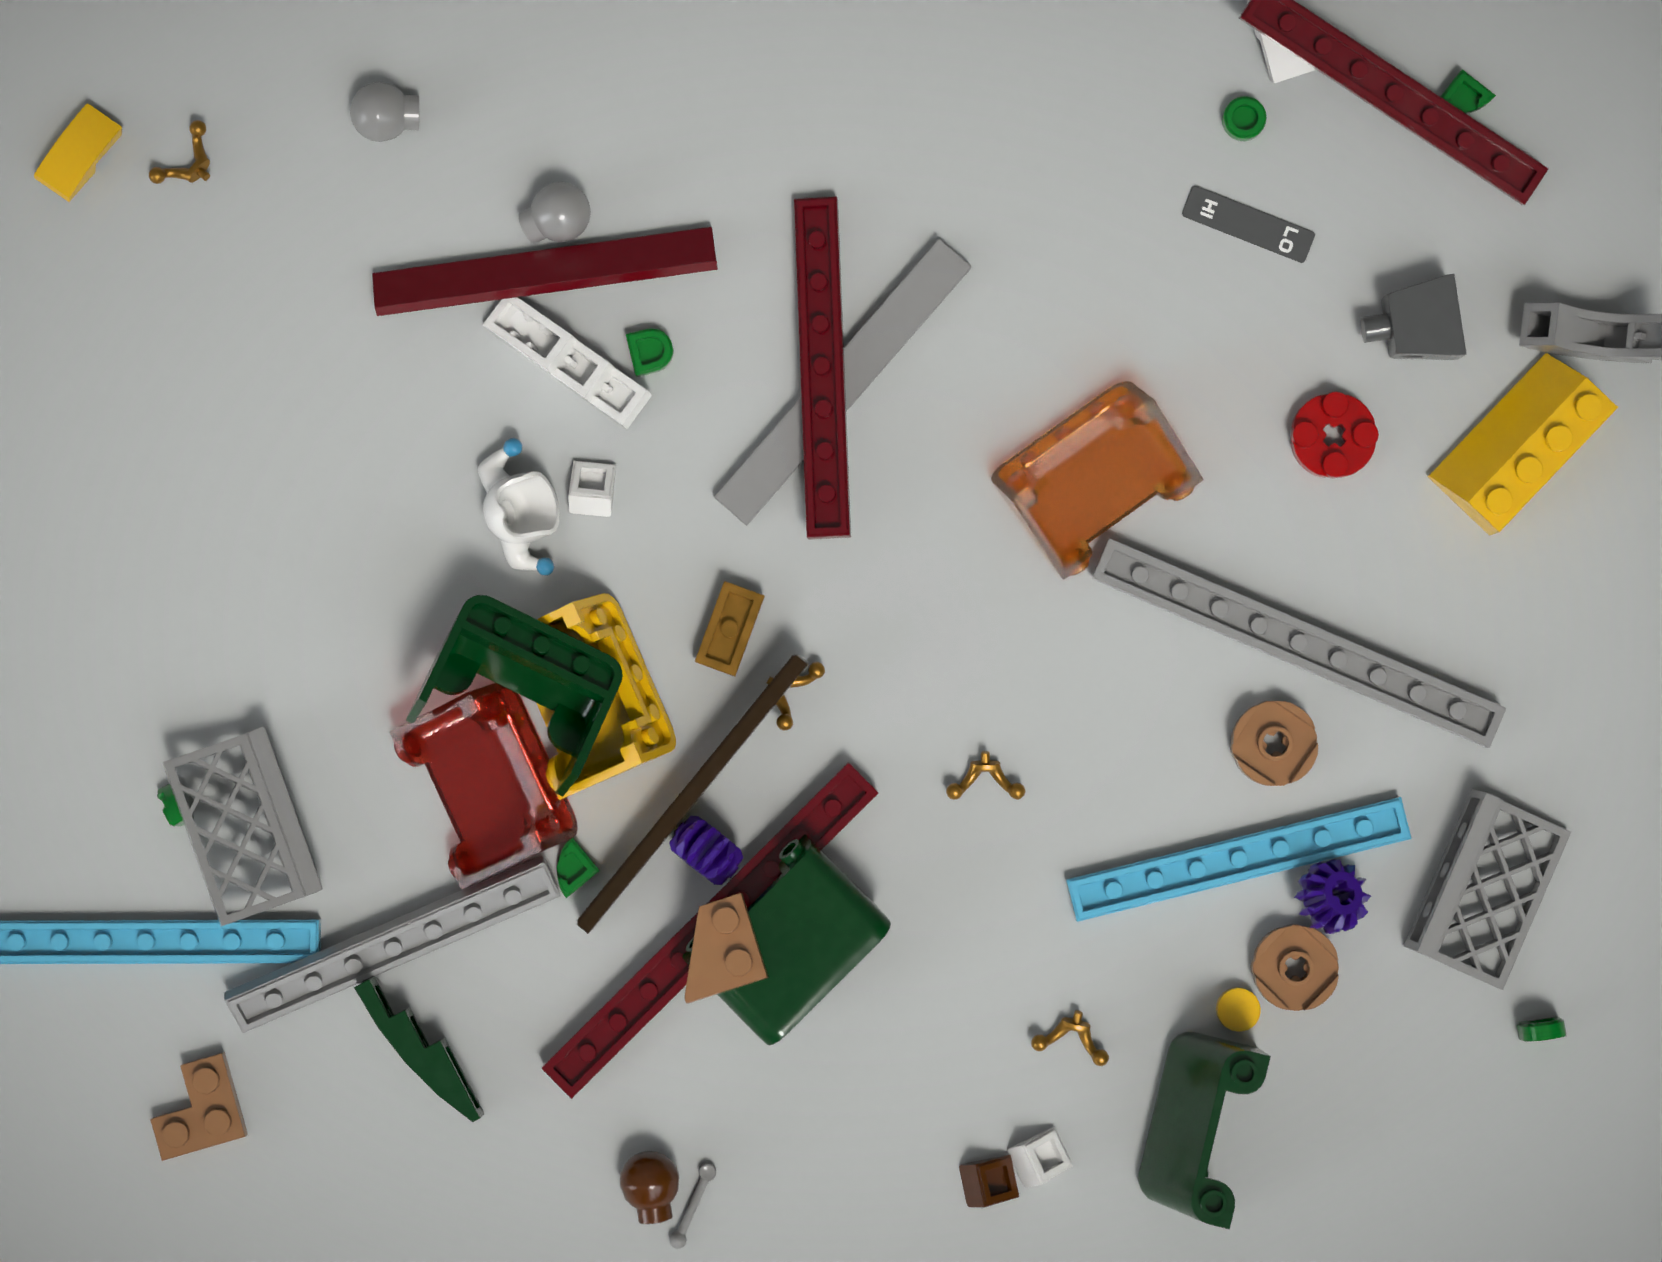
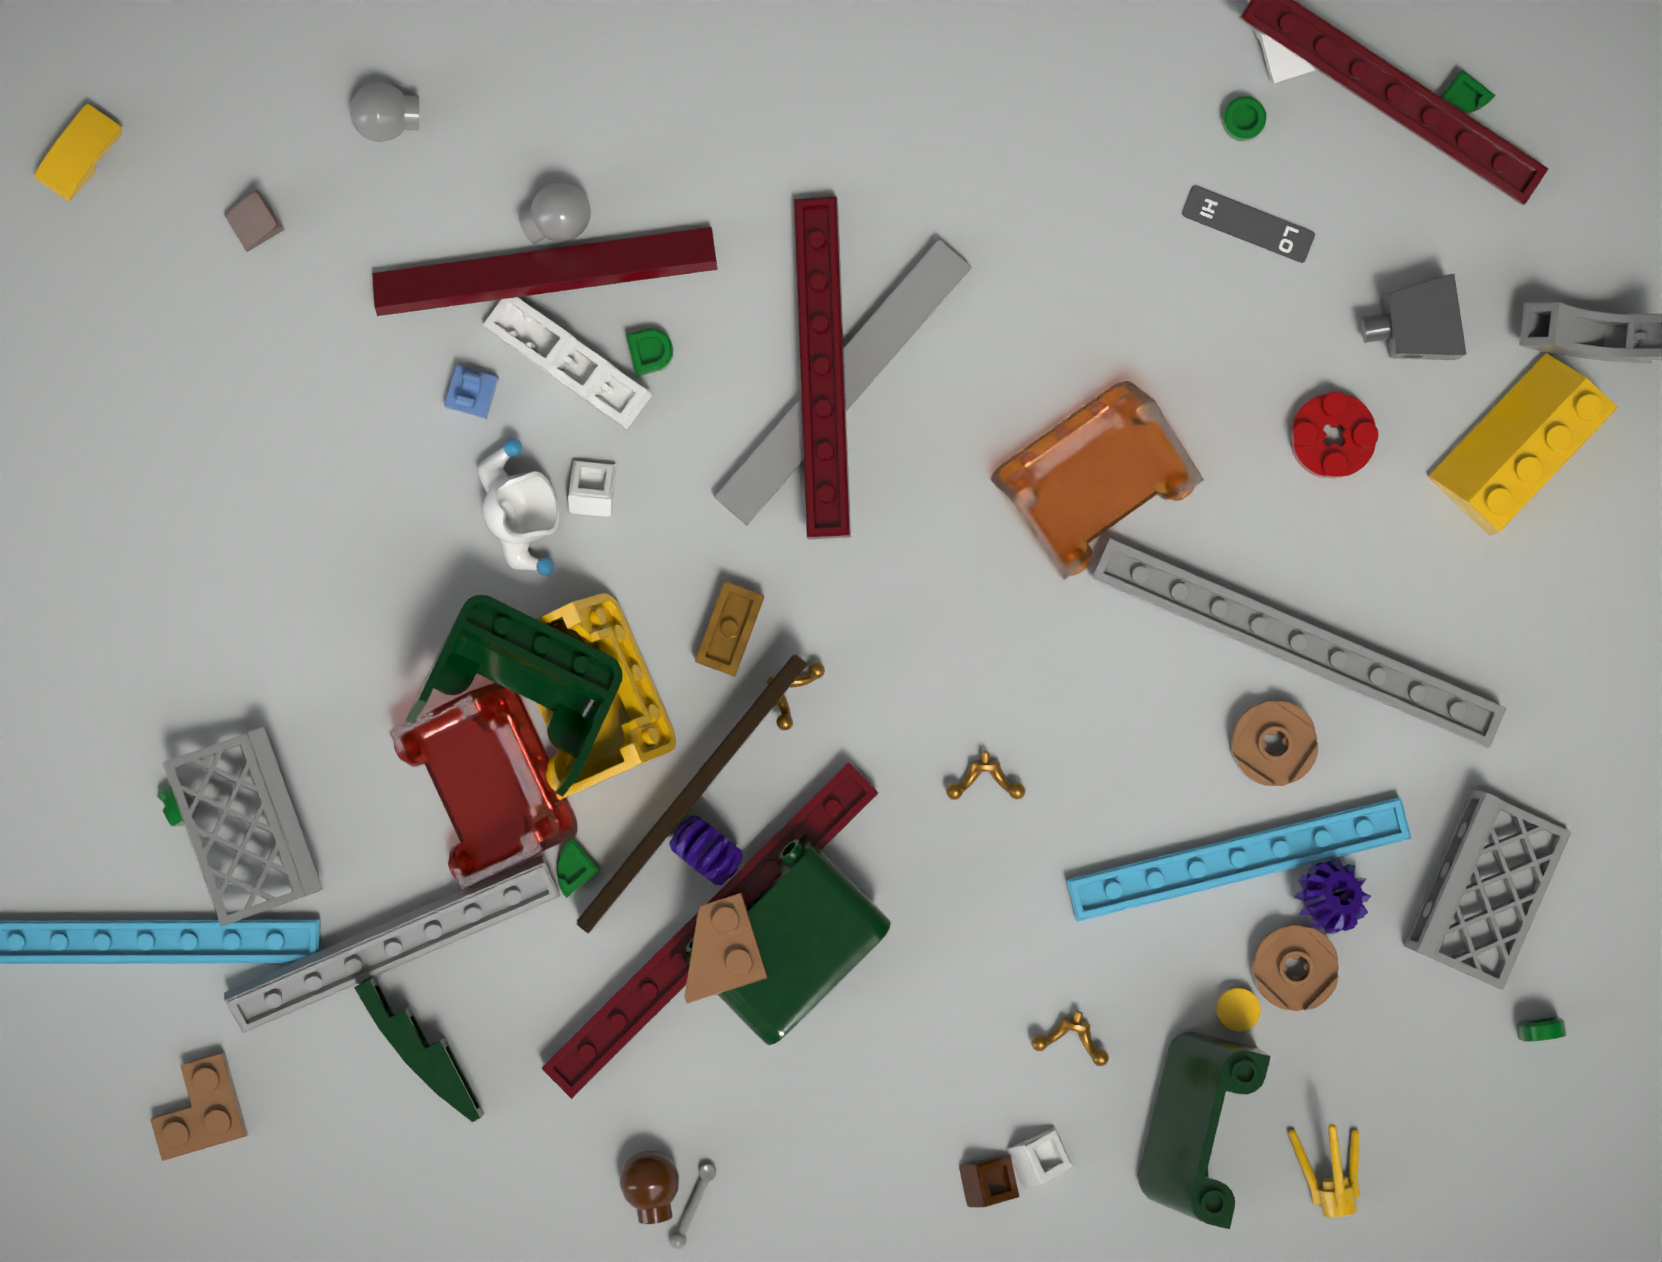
pearl gold piece [149,120,210,184] -> none
none -> slope [224,189,283,252]
none -> medium blue tile [444,365,499,419]
none -> yellow plant [1288,1124,1360,1217]

